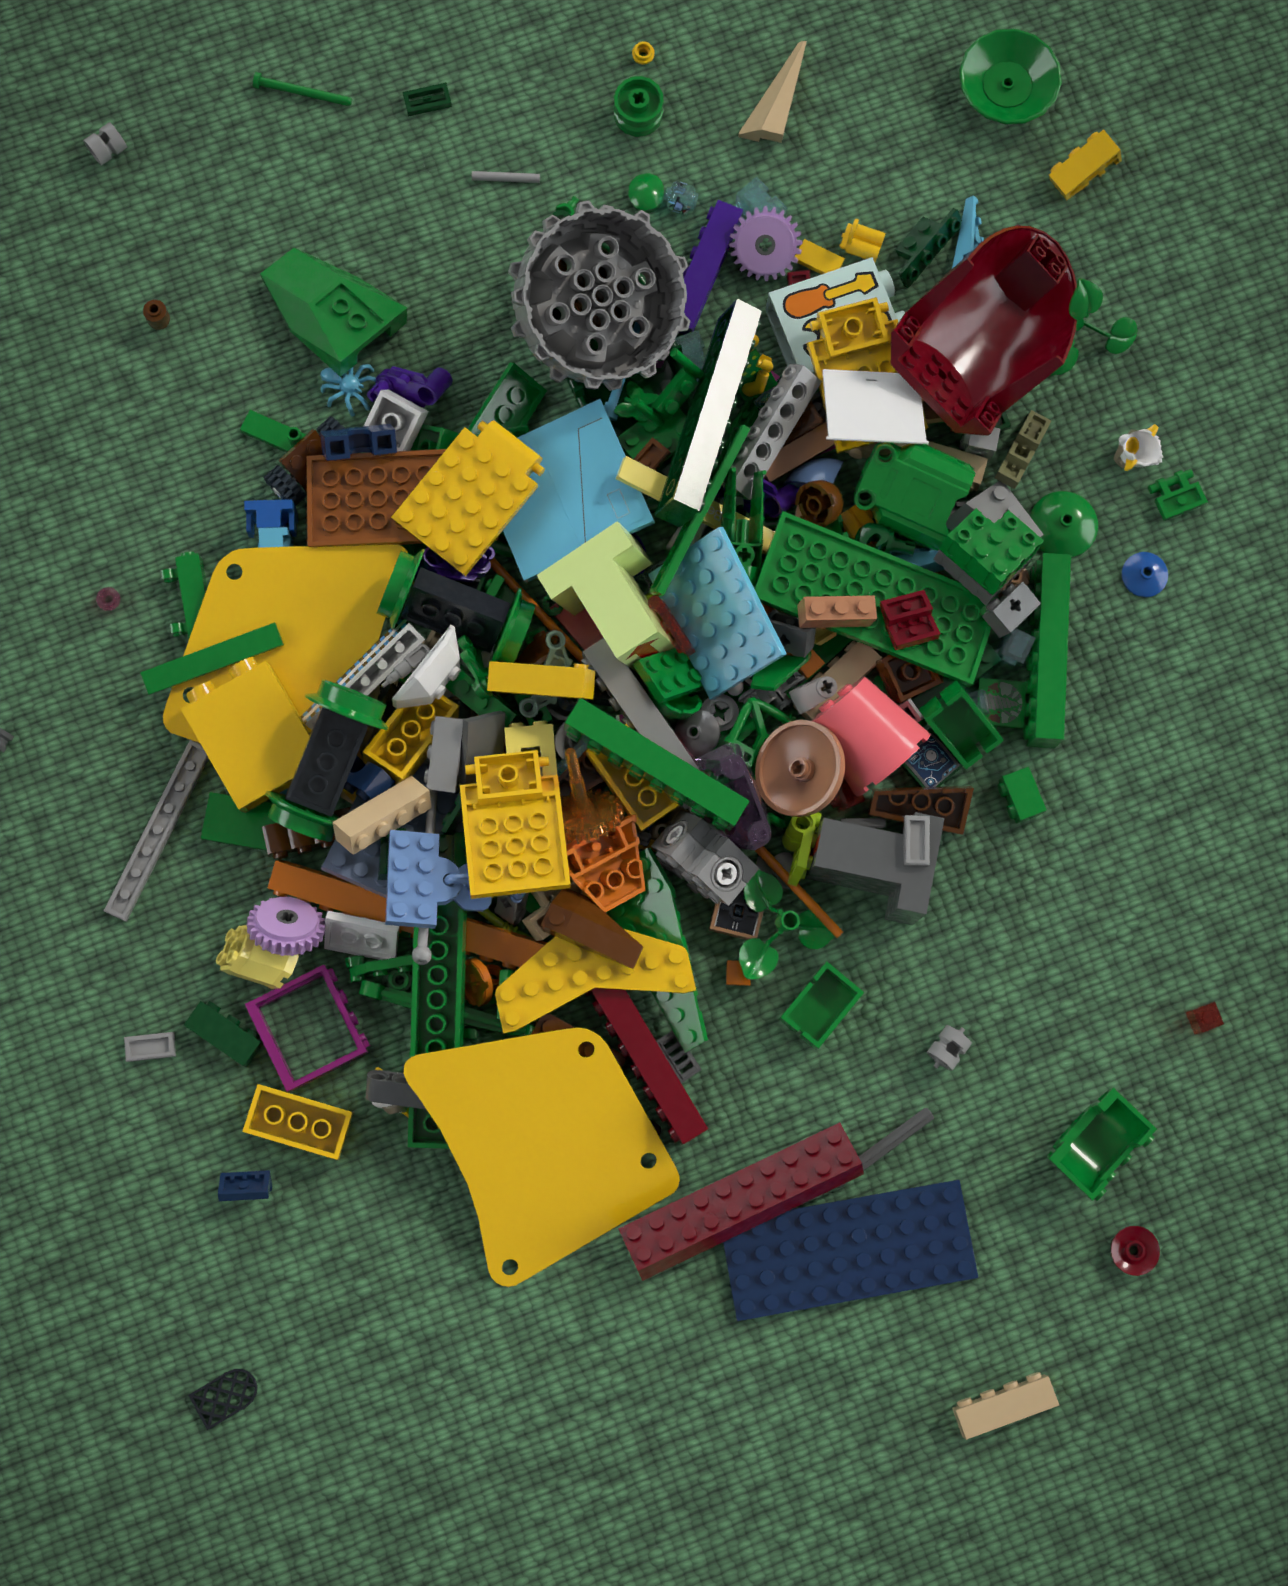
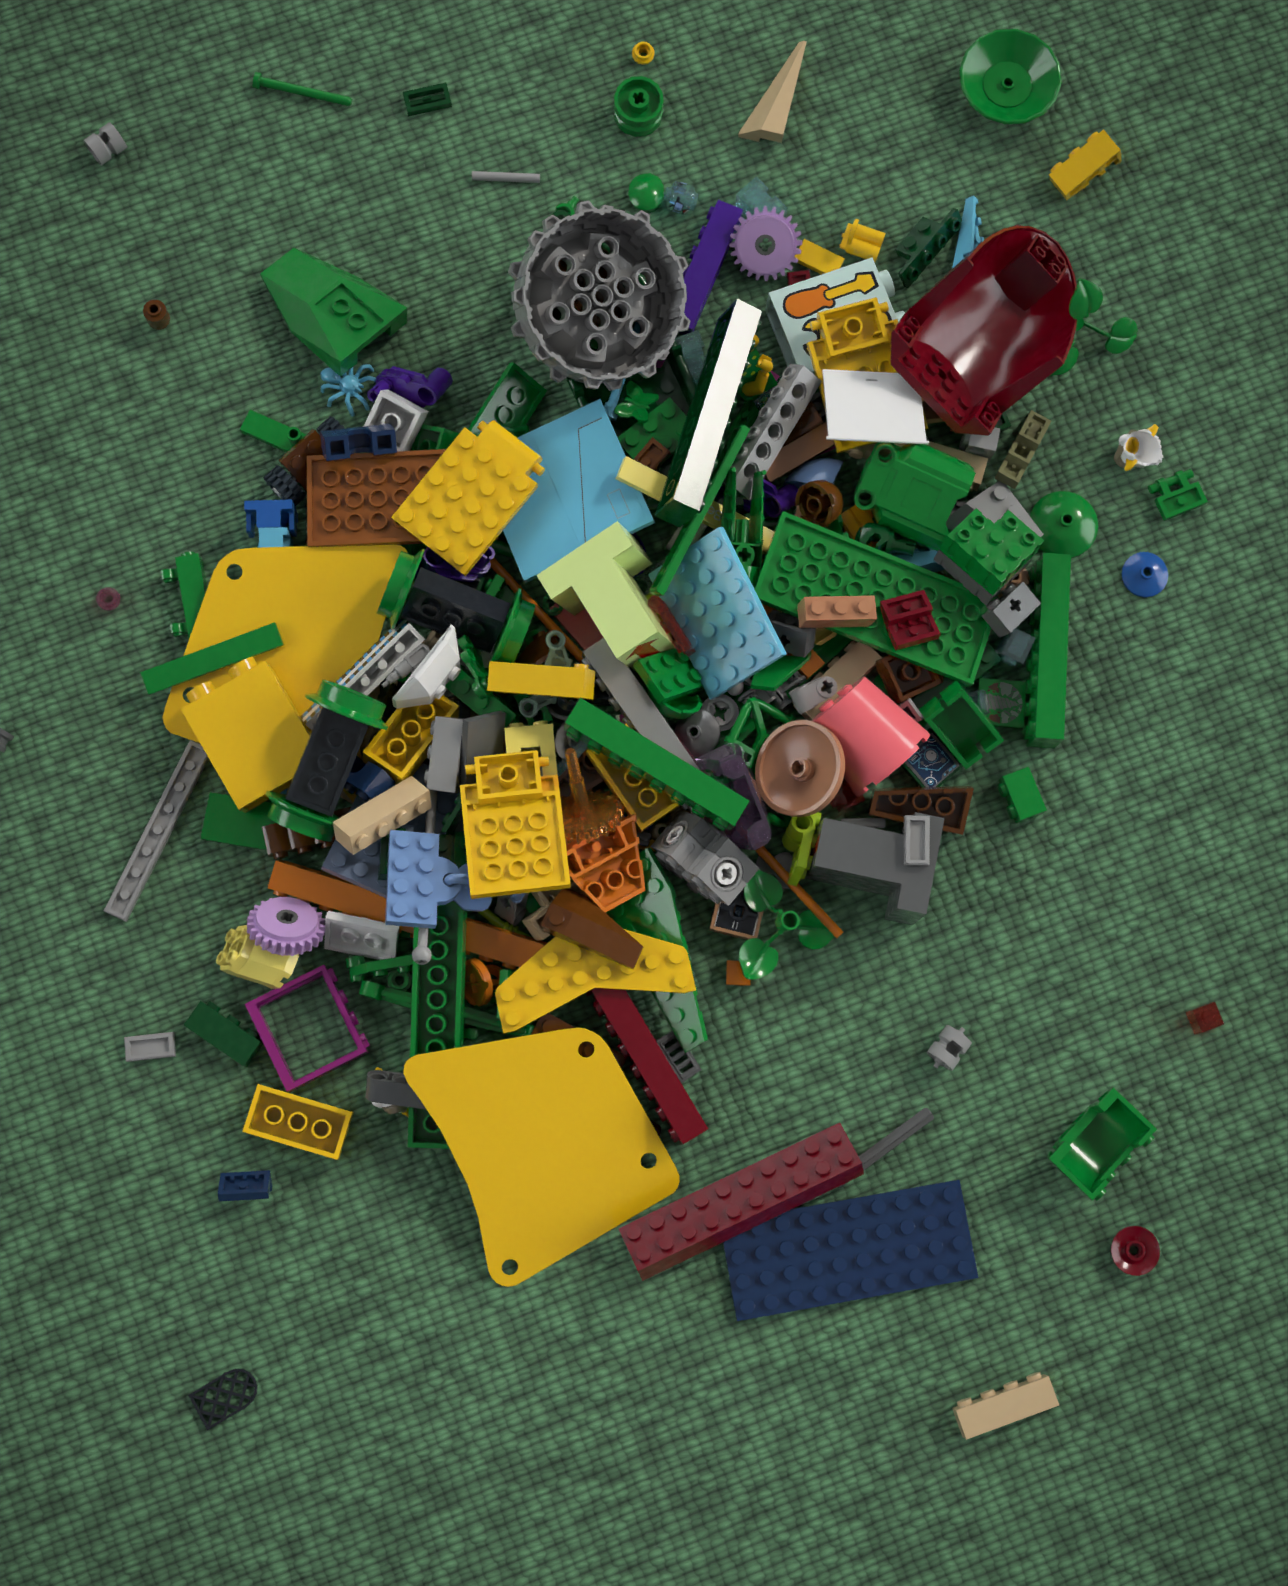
green plate [631,348,704,427] -> none
green piece [779,961,864,1050] -> none

